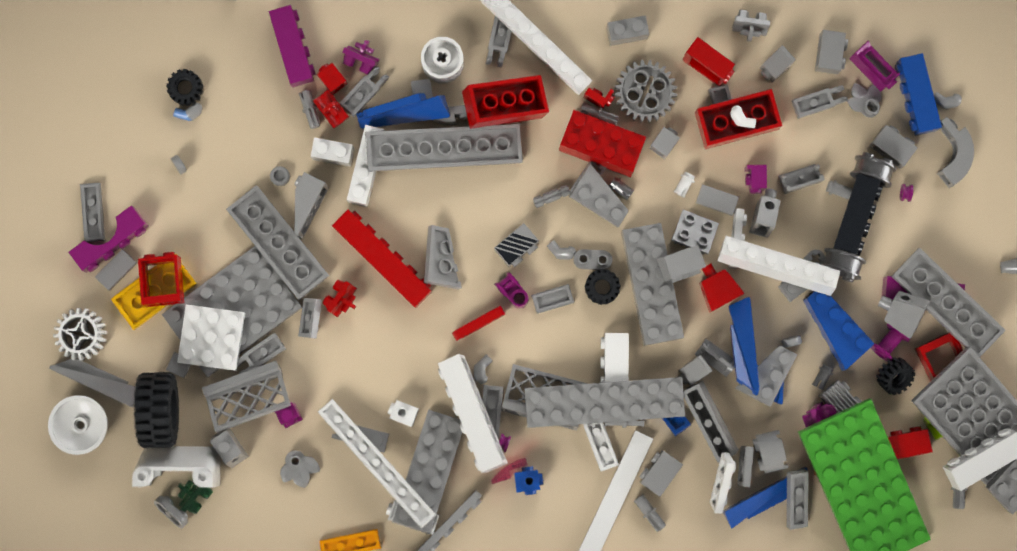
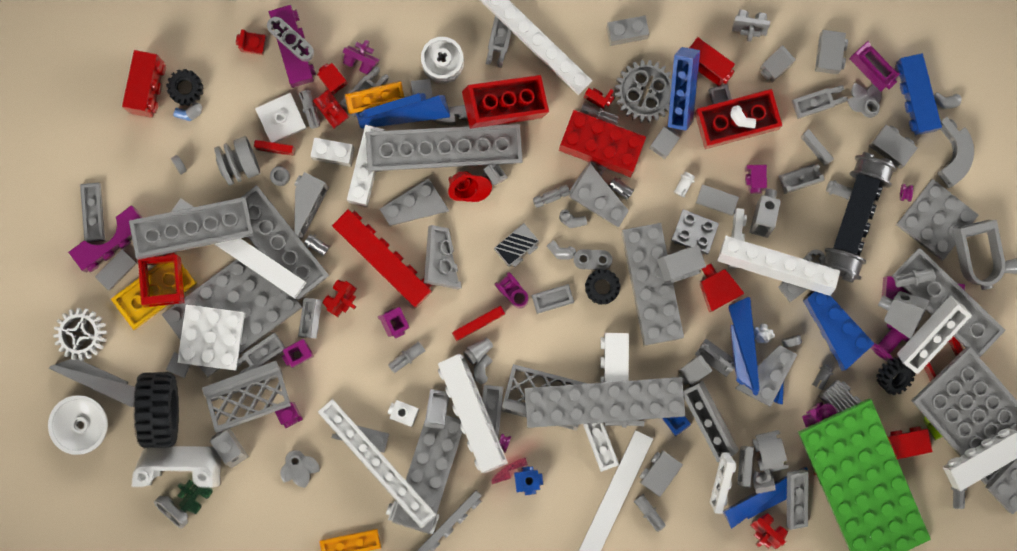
none -> red brick [122,50,166,118]
none -> light grey plate [129,197,254,260]
none -> white tile [171,198,306,299]
none -> light grey wheel [214,136,261,186]
none -> red bracket [236,29,266,55]
none -> red tile [254,140,295,156]
none -> white plate [255,93,306,143]
none -> light grey beam [267,17,314,62]
none -> magenta brick [282,339,314,368]
none -> flat silver pin [304,234,330,256]
none -> light orange tile [345,81,404,114]
none -> magenta brick [377,307,410,338]
none -> light grey wing [380,178,450,226]
none -> light grey axle [388,341,425,373]
none -> light grey tile [425,389,449,429]
none -> red piece [448,171,492,202]
none -> light grey cone [463,337,493,365]
none -> light grey tile [482,164,508,186]
none -> light grey arm [559,209,587,228]
none -> blue brick [668,47,700,131]
none -> red hips [750,513,788,549]
none -> light grey tile [752,469,776,494]
none -> white plant [754,323,775,344]
none -> light grey tile [801,129,834,166]
none -> light grey axle [894,268,935,287]
none -> light grey plate [896,179,979,261]
none -> white brick [897,295,972,374]
none -> light grey window [952,220,1006,290]

